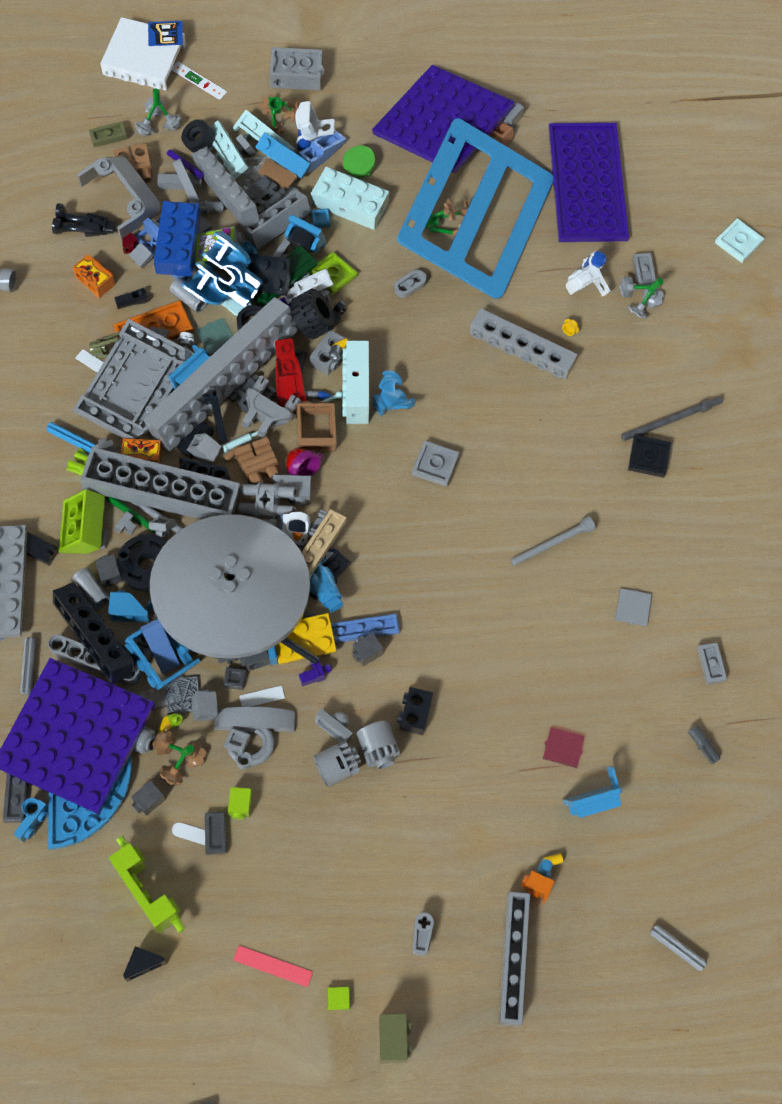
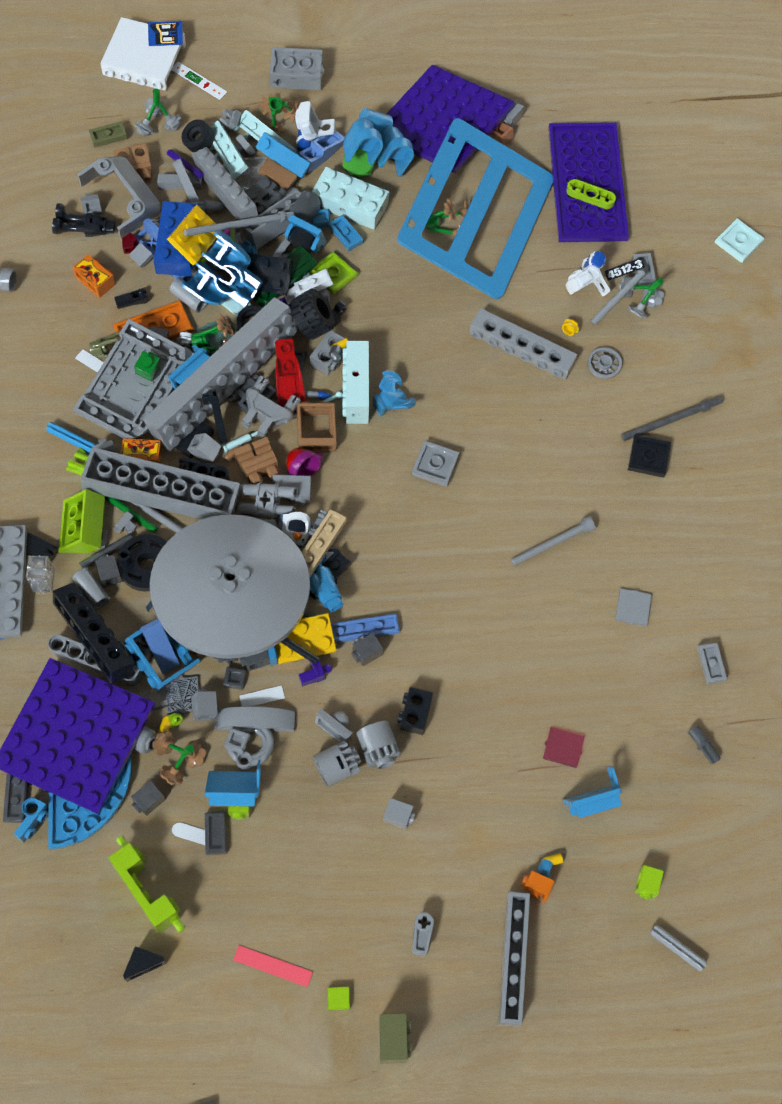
light grey axle [20,637,36,695] -> none
dark azure slope [108,590,150,623] -> none
light grey tile [149,517,175,539] -> none
light grey plate [394,270,426,298] -> none
none -> clear brick [26,556,55,594]
none -> flat silver bar [79,534,132,569]
none -> light grey tile [81,192,102,215]
none -> green brick [134,351,160,382]
none -> yellow plate [167,205,223,265]
none -> light grey bar [184,211,294,236]
none -> plant [191,314,235,351]
none -> dark azure piece [205,760,261,806]
none -> light grey tile [219,109,241,133]
none -> dark grey dish [289,190,320,223]
none -> dark azure plate [328,215,363,251]
none -> dark azure piece [343,108,414,177]
none -> light grey brick [383,798,416,830]
none -> lime beam [566,179,616,209]
none -> light grey wheel [588,347,622,380]
none -> light grey bar [590,269,646,325]
none -> black sticker [605,258,645,281]
none -> lime brick [634,865,664,900]

